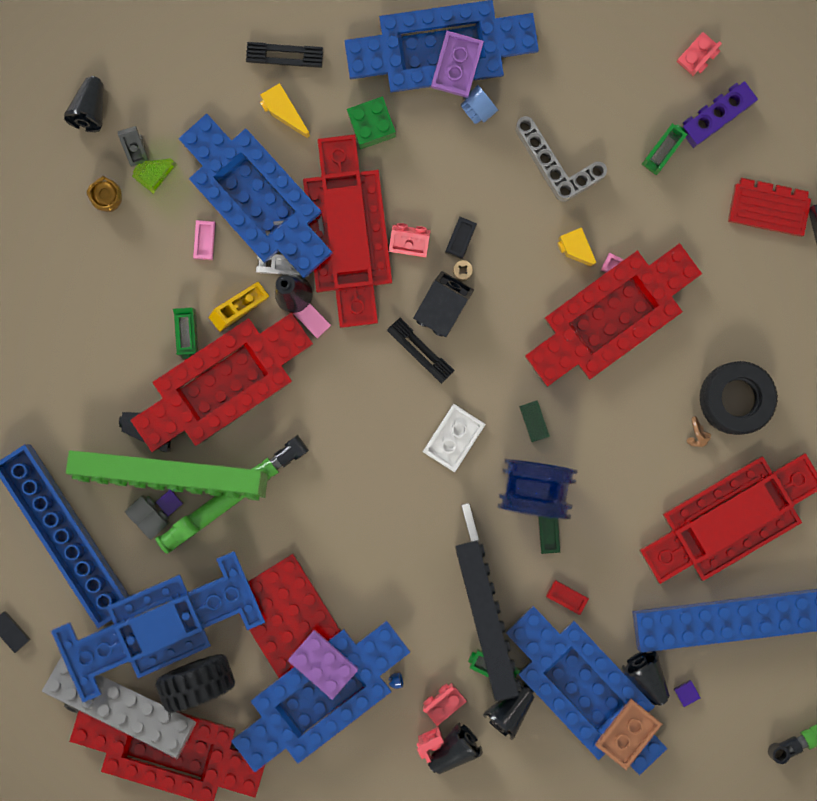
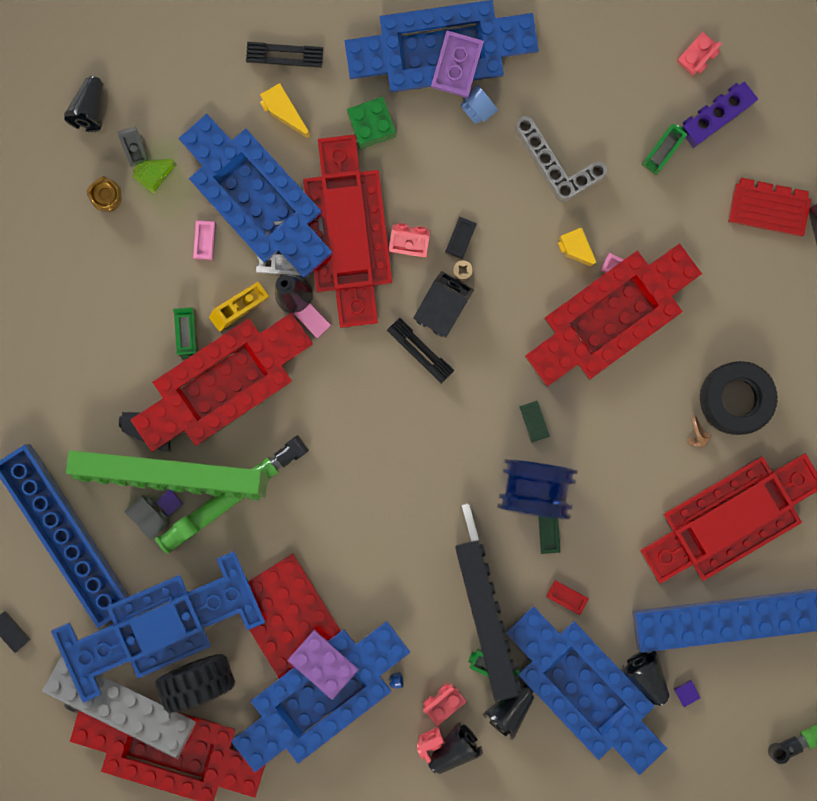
white tile [423,404,486,472] -> none
nougat tile [595,699,662,770] -> none

